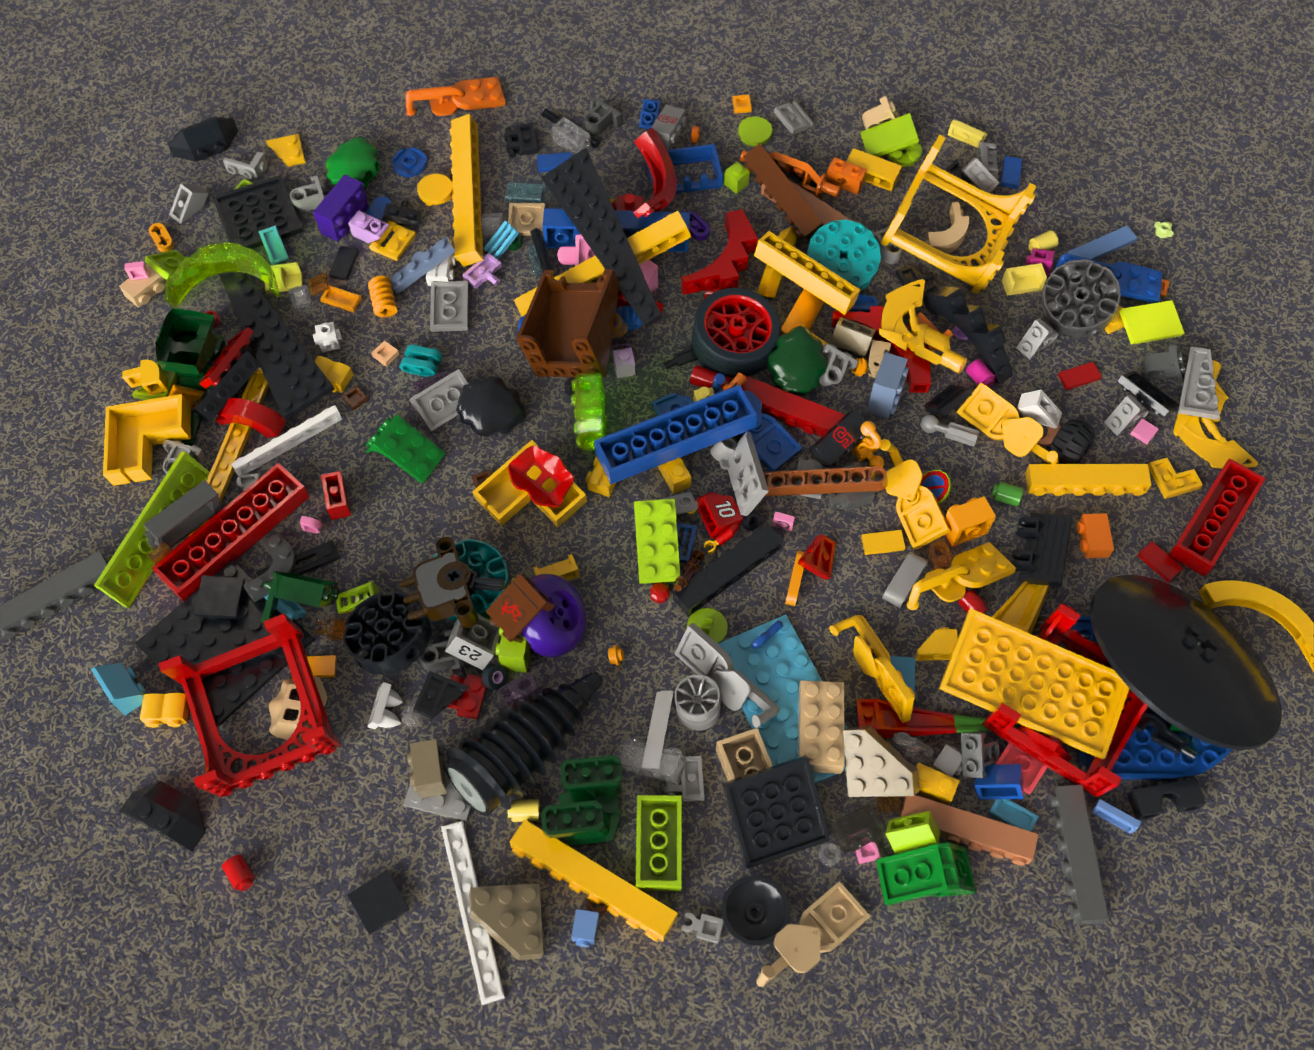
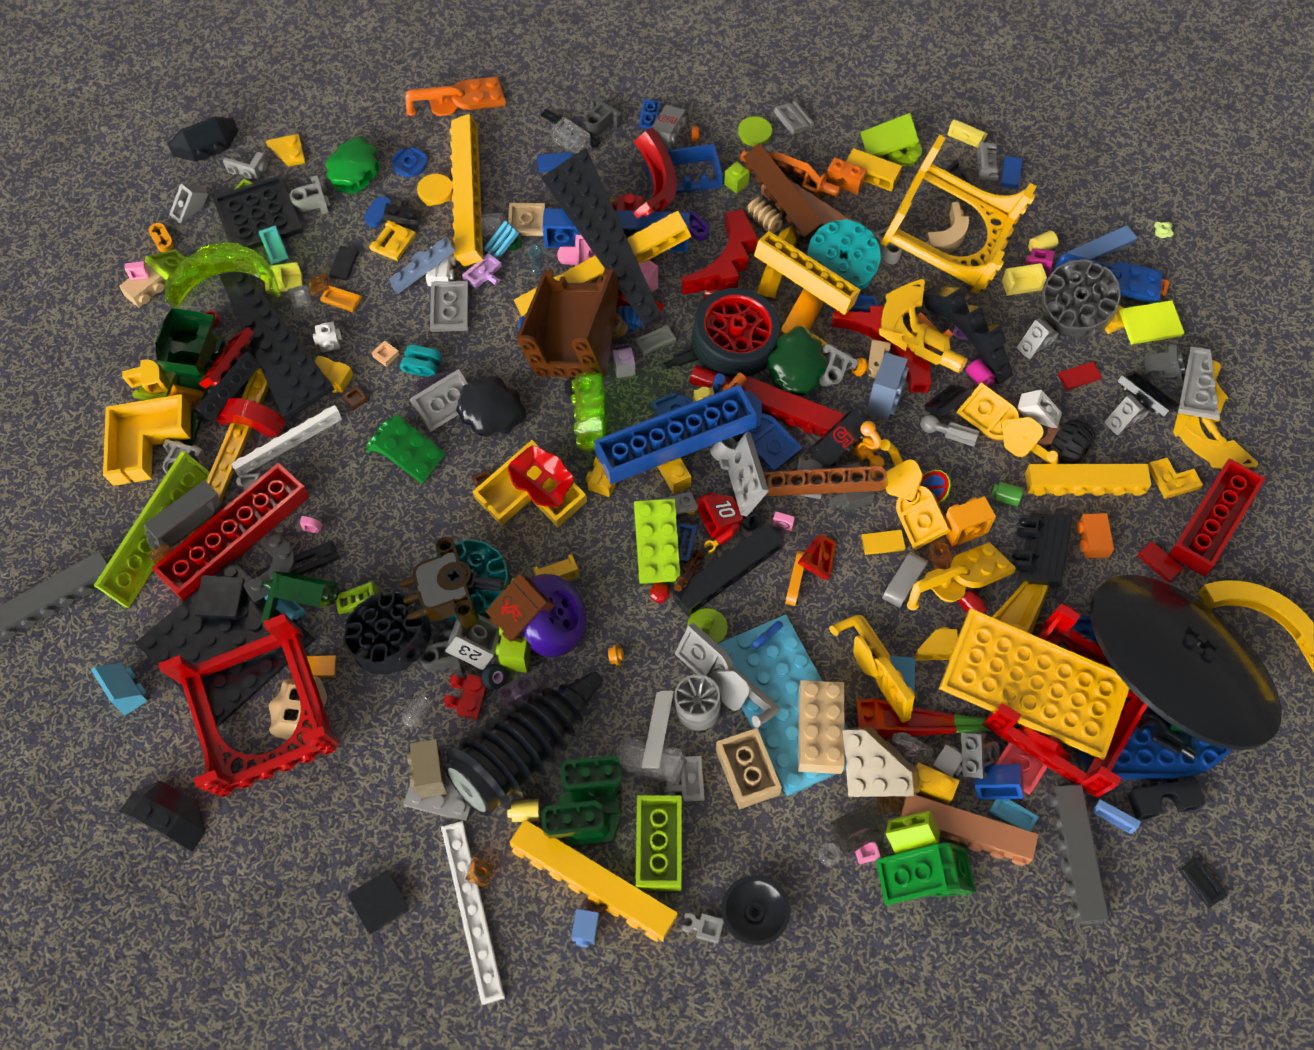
yellow brick [140,693,190,728] -> none
red brick [221,854,255,891] -> none
dark purple brick [313,174,369,242] -> none
clear orange plate [314,618,347,642] -> none
red brick [321,471,351,520] -> none
lavender slope [348,210,389,243] -> none
white tile [367,682,403,729] -> none
light orange piece [368,276,398,318] -> none
black wing [412,671,468,719] -> none
dark tan brick [469,883,544,960] -> none
black plate [504,122,538,158] -> none
clear light blue plate [505,182,543,203] -> none
black axle [530,228,555,277] -> none
black piece [722,755,831,869] -> none
light orange plate [732,94,752,114] -> none
tan plate [757,881,871,987] -> none
dark tan brick [830,317,876,356] -> none
tan pin [862,96,900,130] -> none
black plate [896,264,934,292] -> none
light grey plate [961,157,999,193] -> none
bright pink tile [1131,418,1159,445] -> none
none -> clear orange tile [465,857,494,888]
none -> light grey tile [635,325,676,356]
none -> tan piece [745,196,783,234]
none -> black tile [1178,857,1227,909]

